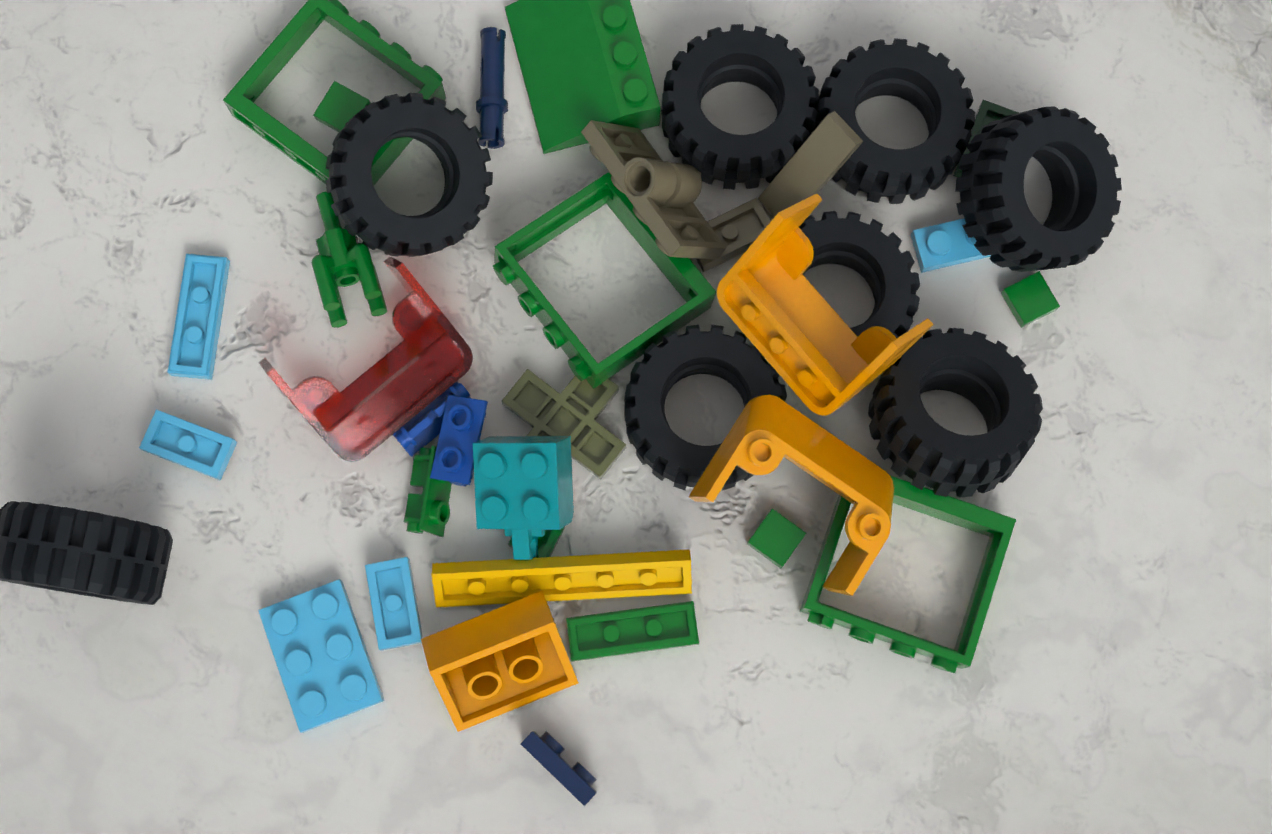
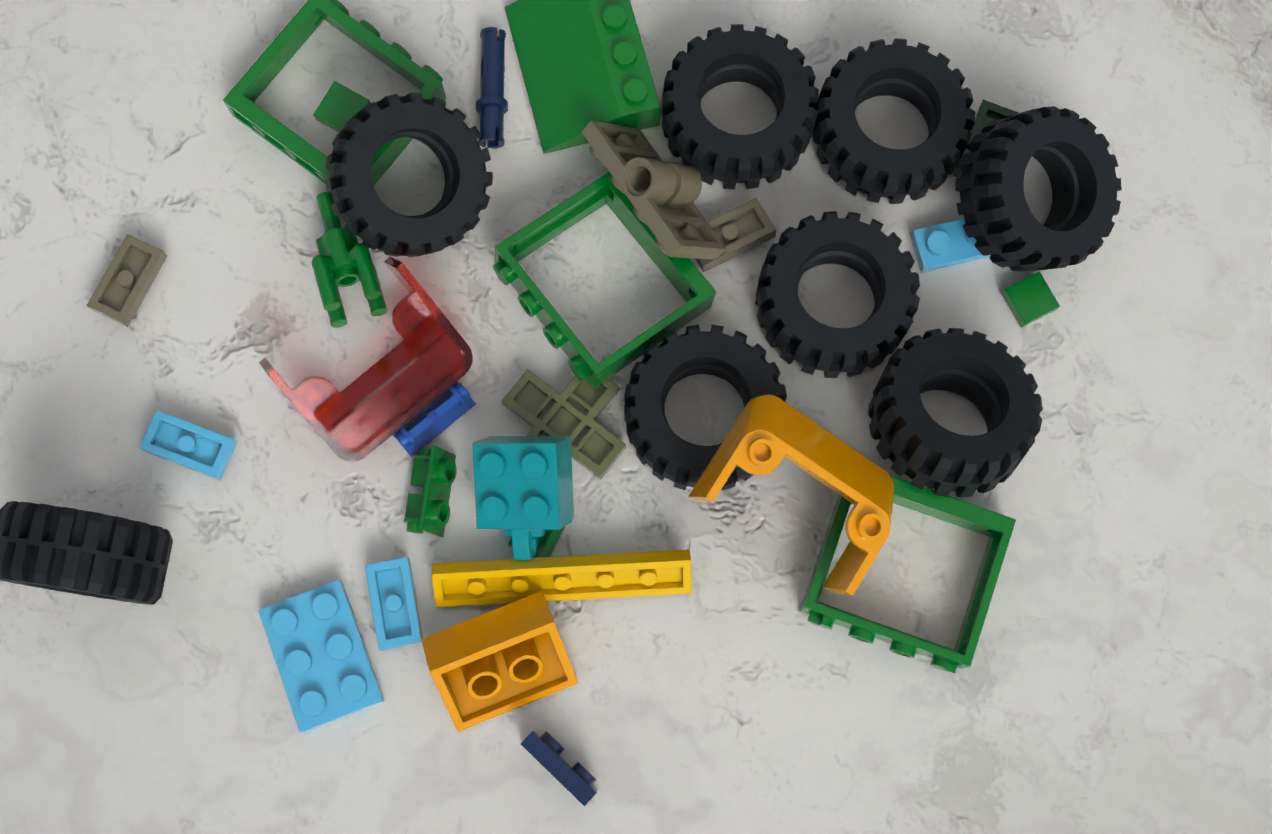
medium azure tile [167,254,230,380] -> none
blue hinge [430,395,488,487] -> none
green tile [566,601,699,662] -> none
light orange windscreen [717,193,934,416] -> none
green tile [747,508,807,569] -> none
dark tan tile [757,111,863,217] -> none
none -> dark tan plate [87,234,168,327]

